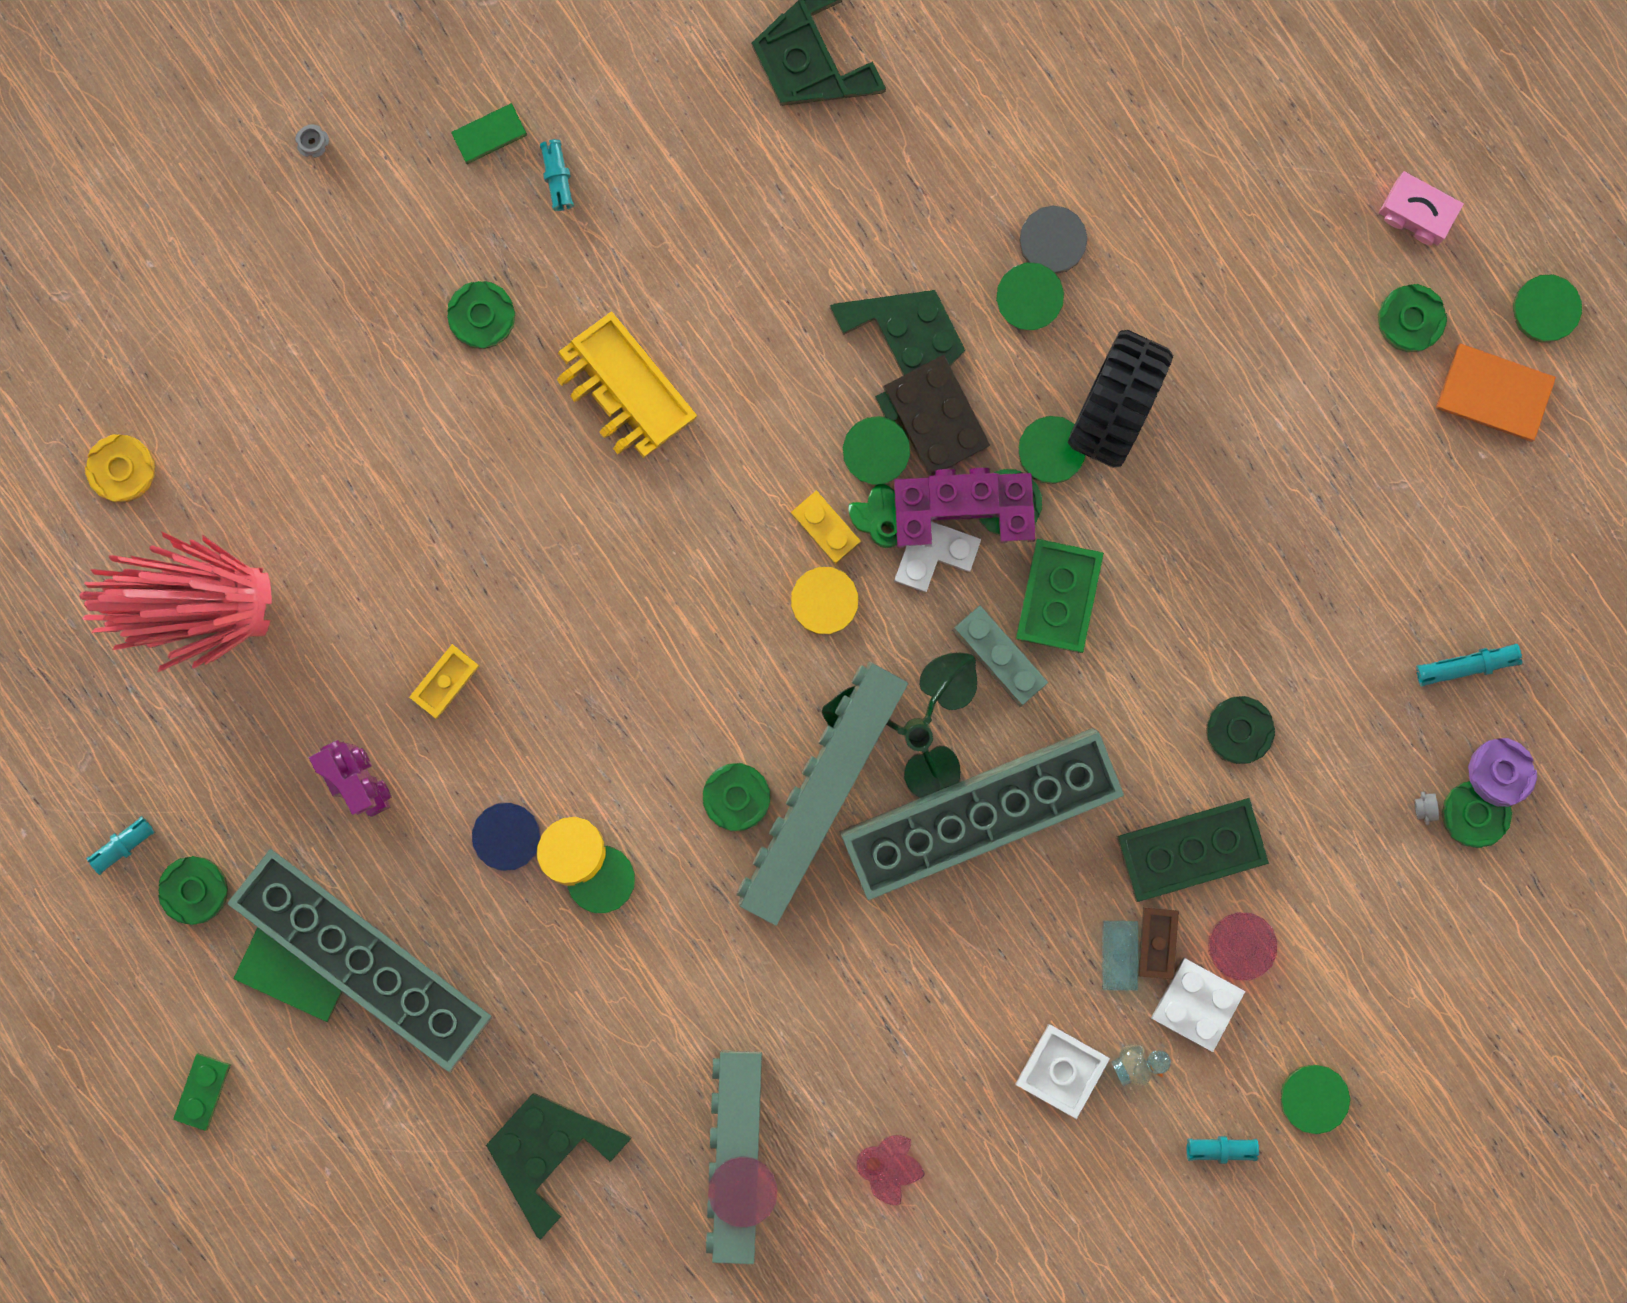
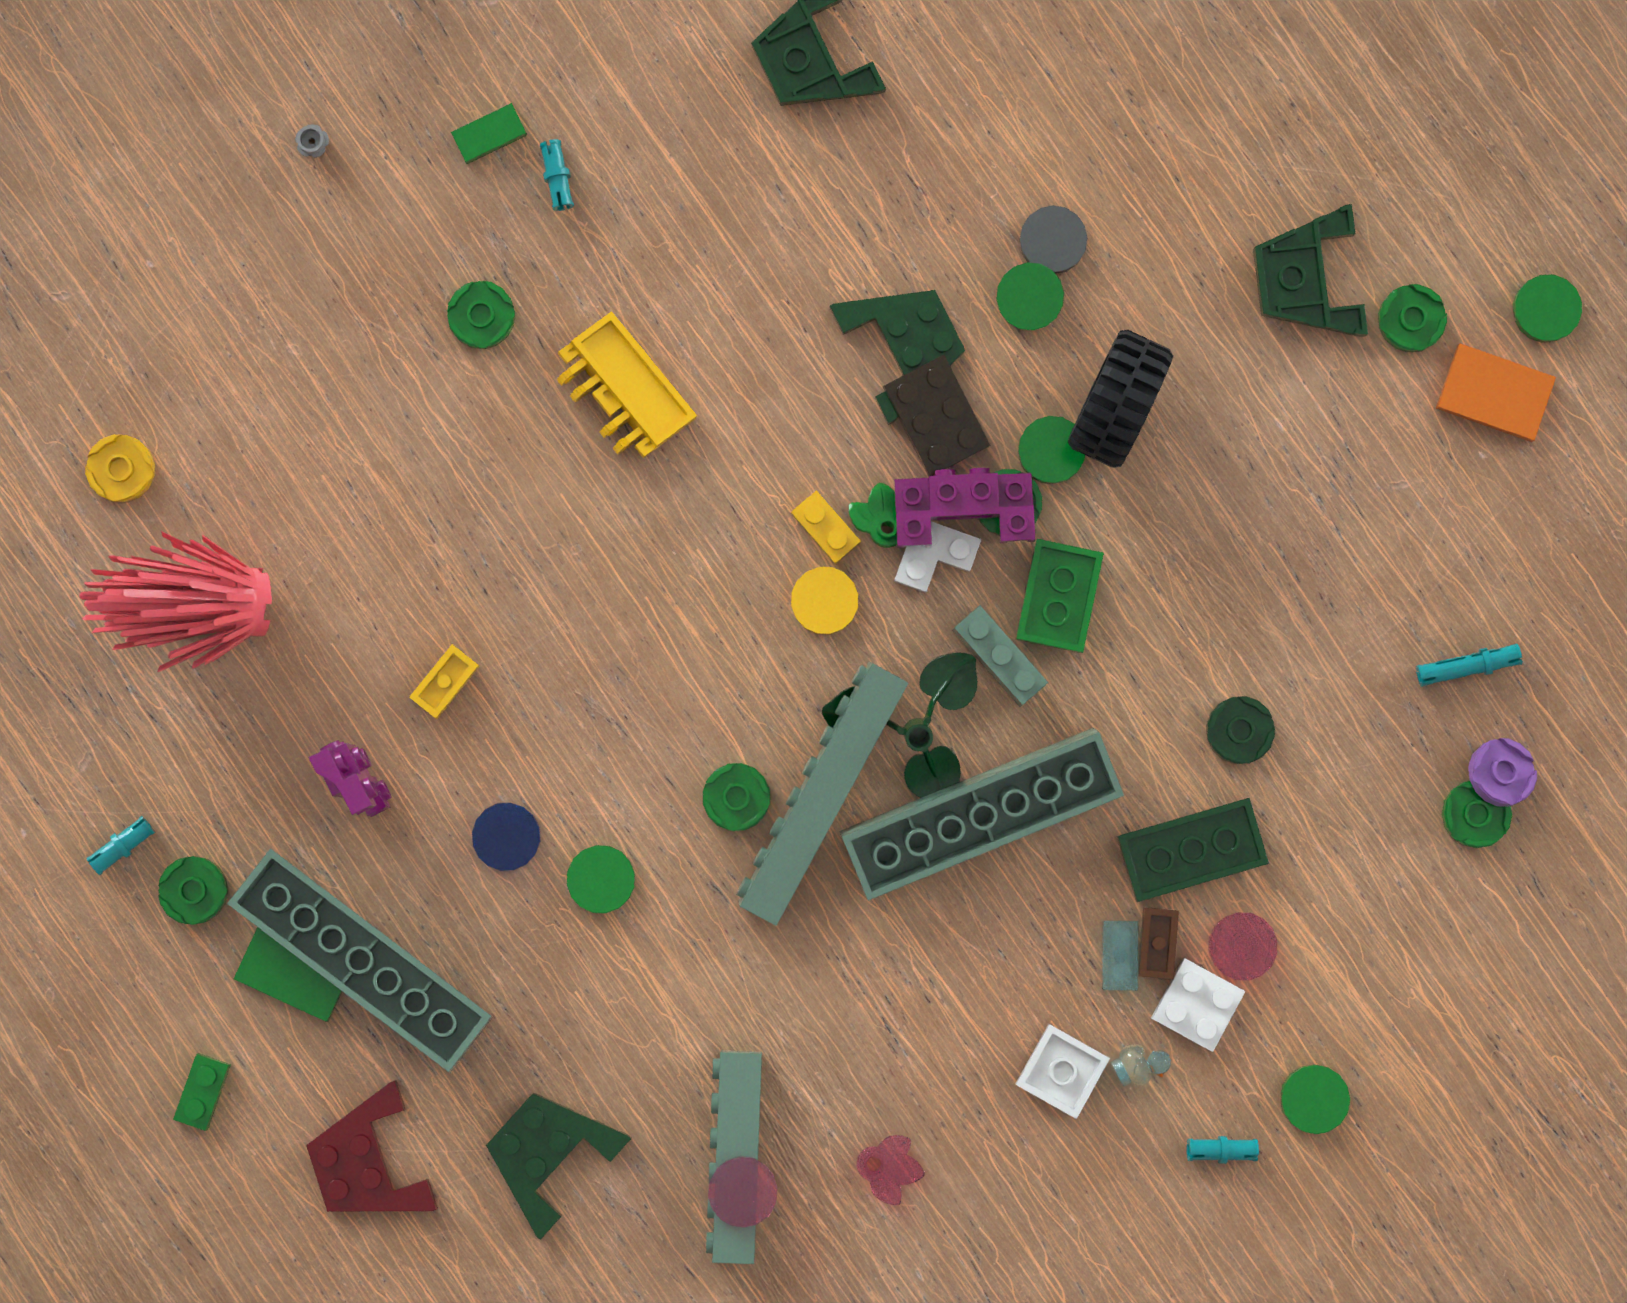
yellow tile [537,817,606,886] -> none
green tile [842,416,911,485] -> none
bright pink brick [1379,171,1464,246] -> none
light grey plate [1414,791,1439,825] -> none
none -> dark red wing [306,1080,438,1212]
none -> dark green wing [1253,204,1368,337]

